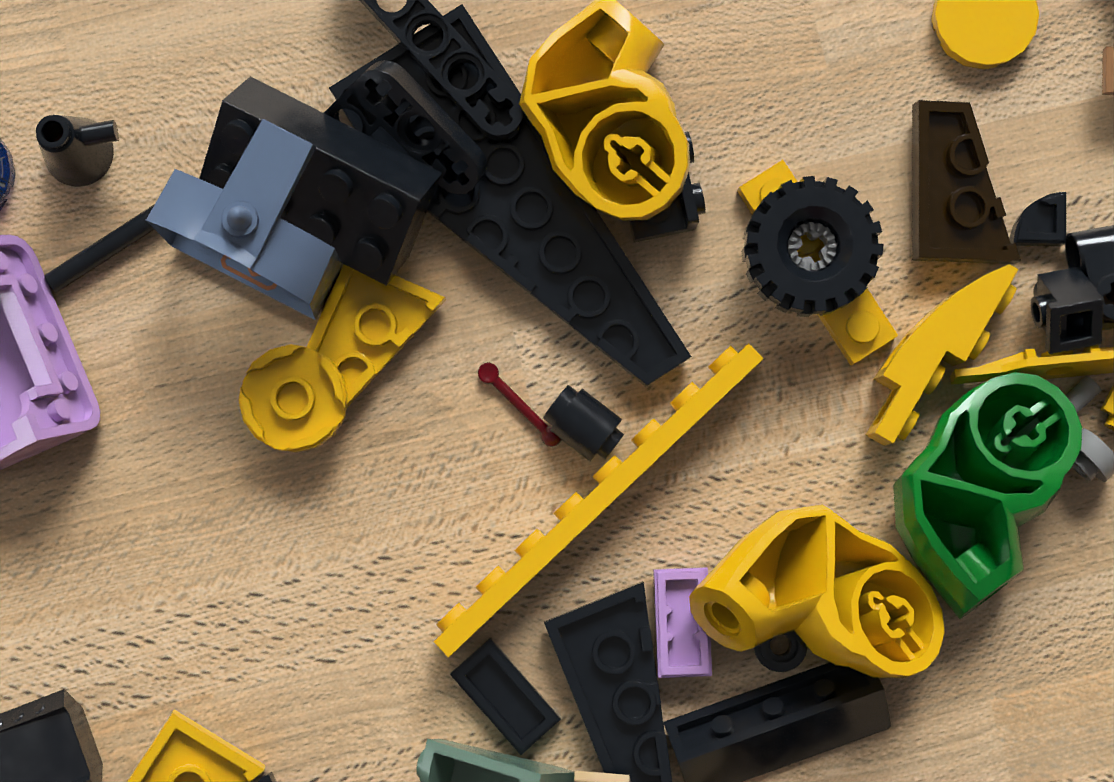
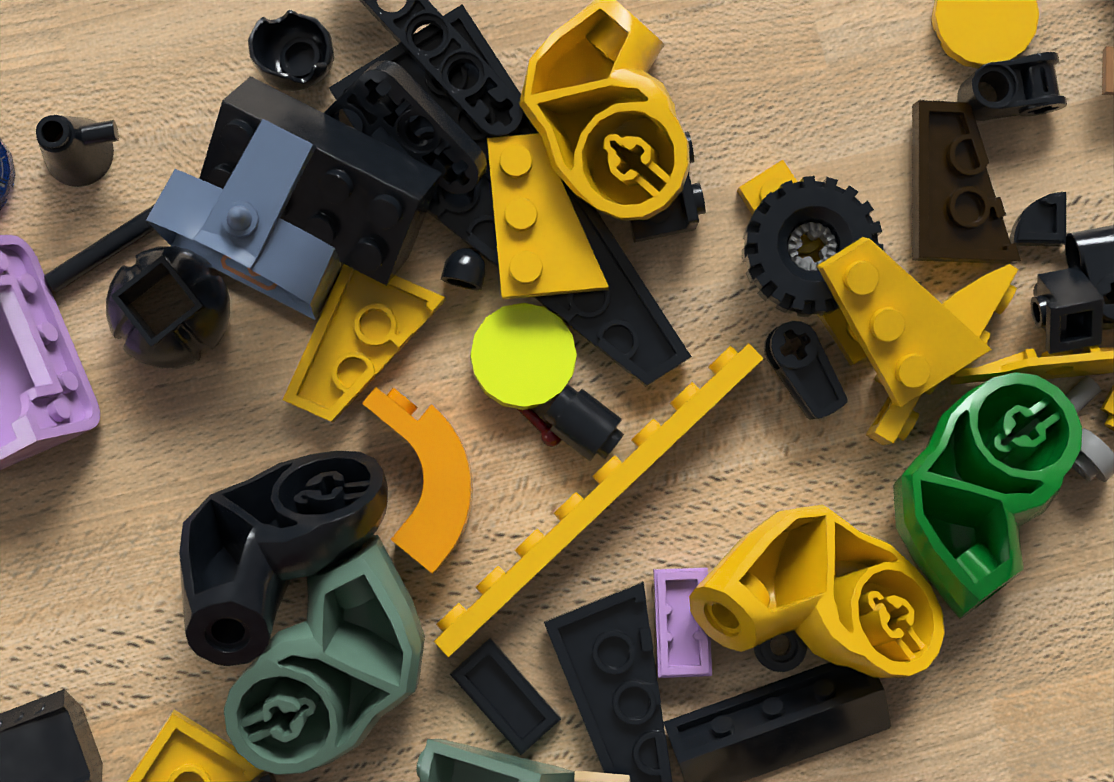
yellow tile [238,344,348,453] -> none
none -> black piece [106,246,230,368]
none -> black piece [179,450,388,666]
none -> sand green piece [224,535,425,775]
none -> black hair [248,10,335,91]
none -> light orange arch [362,387,473,574]
none -> black hinge [441,248,486,290]
none -> neon yellow tile [470,303,577,410]
none -> yellow wing [487,133,609,300]
none -> black piece [764,321,848,420]
none -> yellow wing [817,237,992,407]
none -> black piece [957,52,1067,121]

